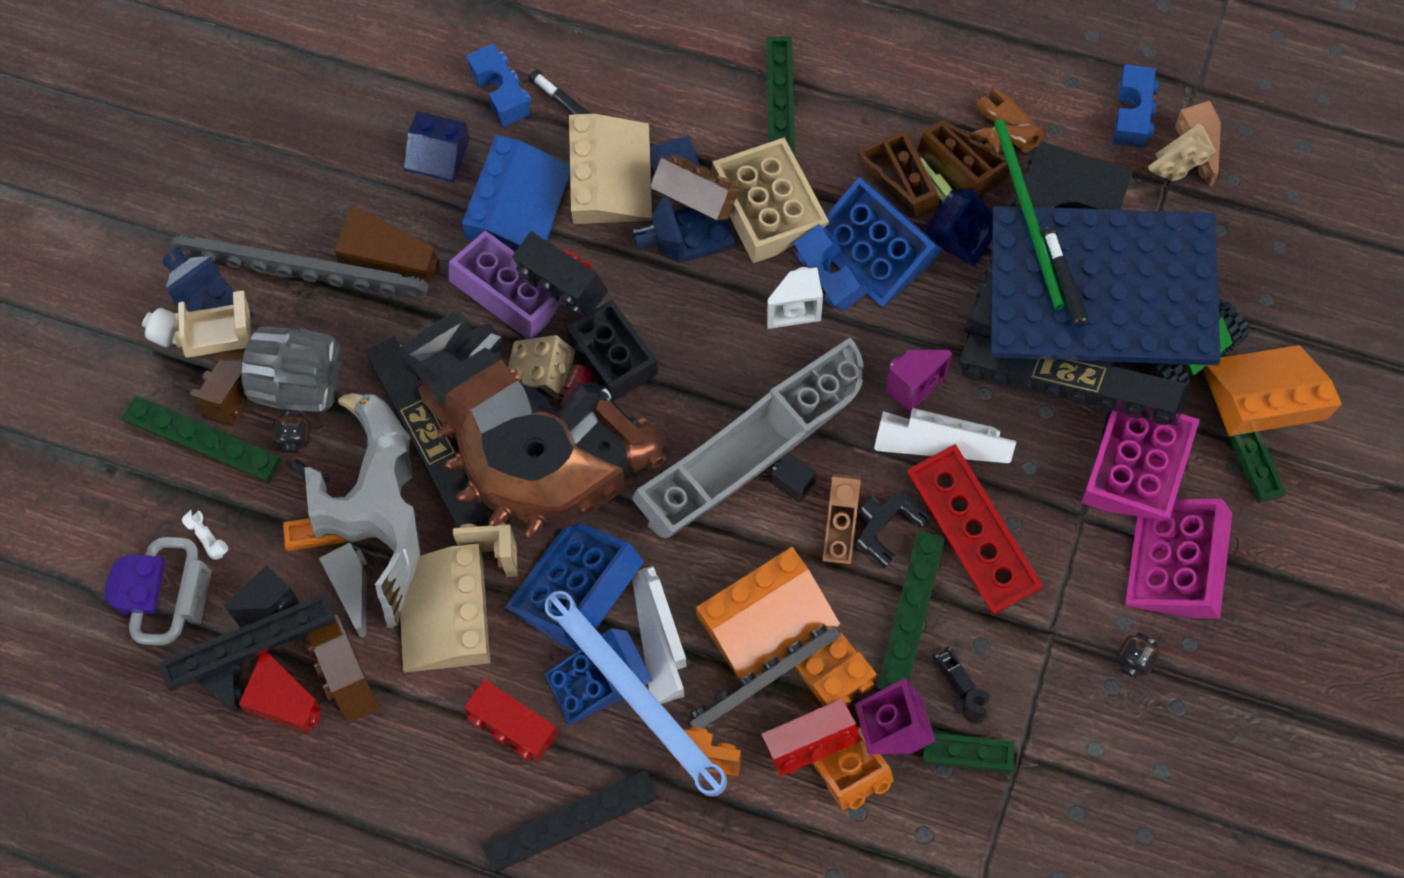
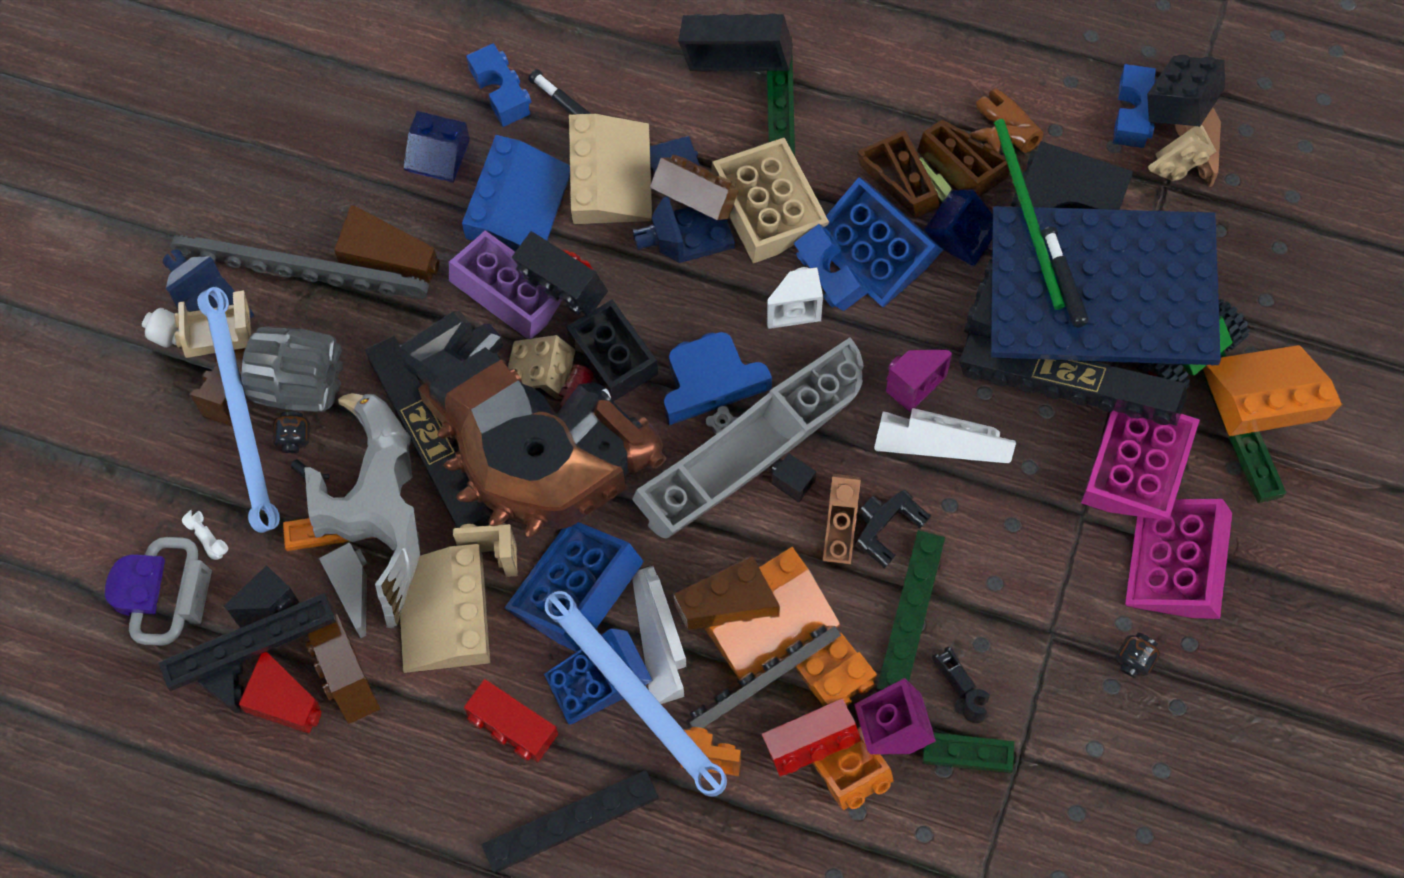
dark green plate [122,395,281,483] -> none
red plate [907,444,1043,616] -> none
none -> light blue piece [197,287,280,533]
none -> blue brick [664,332,772,425]
none -> reddish brown wedge [674,556,780,630]
none -> black piece [678,13,793,71]
none -> light grey plate [706,406,737,434]
none -> black brick [1147,55,1225,127]

